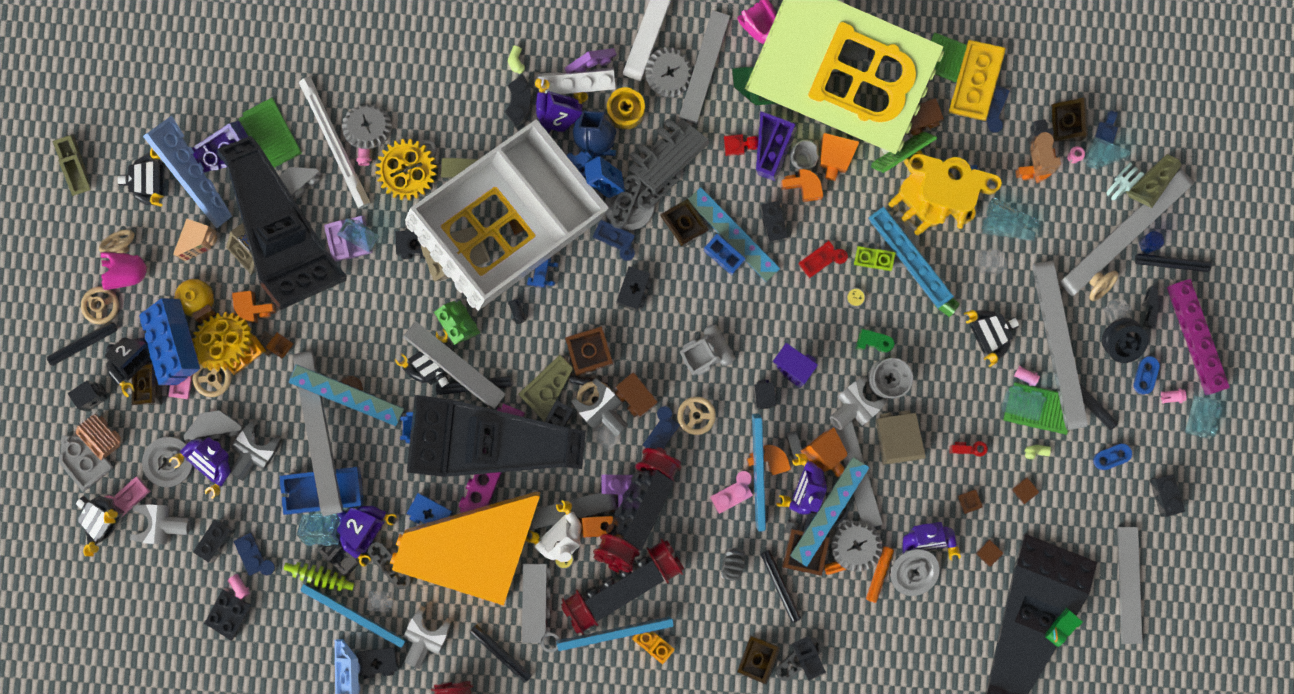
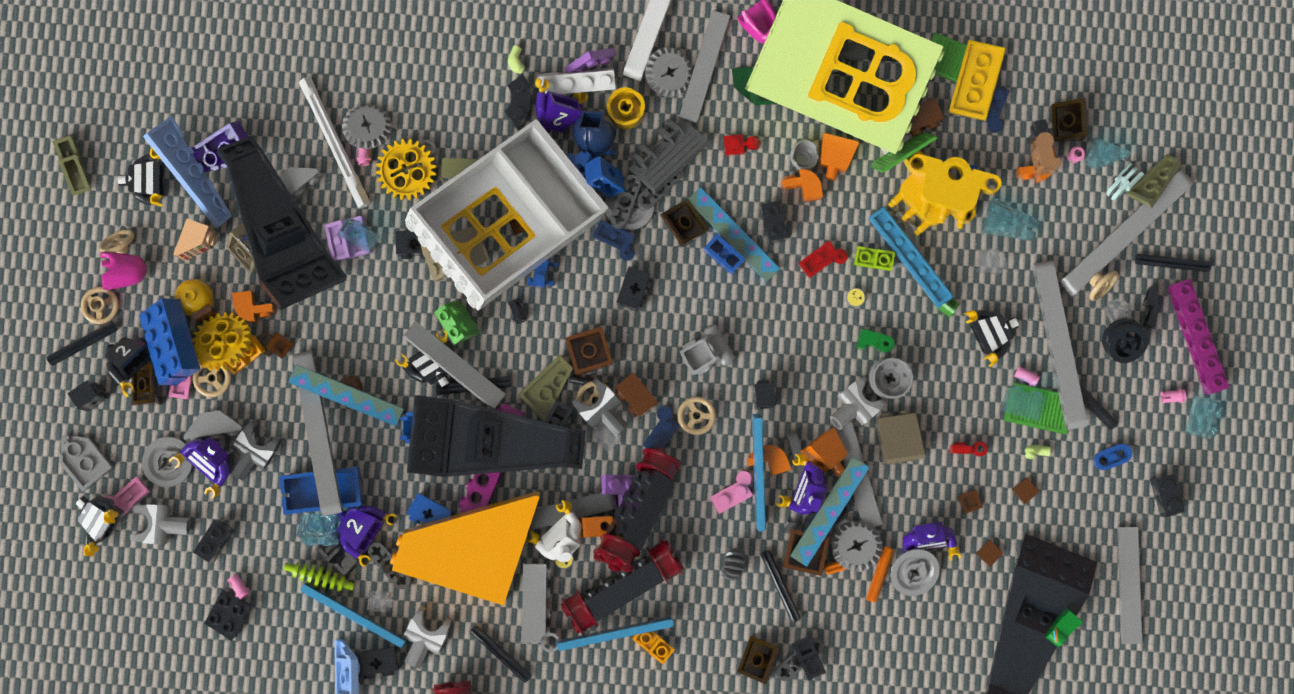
nougat brick [76,414,121,461] -> none
dark blue hinge [233,533,275,576] -> none
bright green window [239,97,302,168] -> none
dark purple wedge [756,111,797,182] -> none
dark purple wedge [772,343,818,388] -> none
dark blue plate [1093,110,1118,147] -> none
blue plate [1133,357,1160,395] -> none
clear blue brick [1139,231,1164,253] -> none

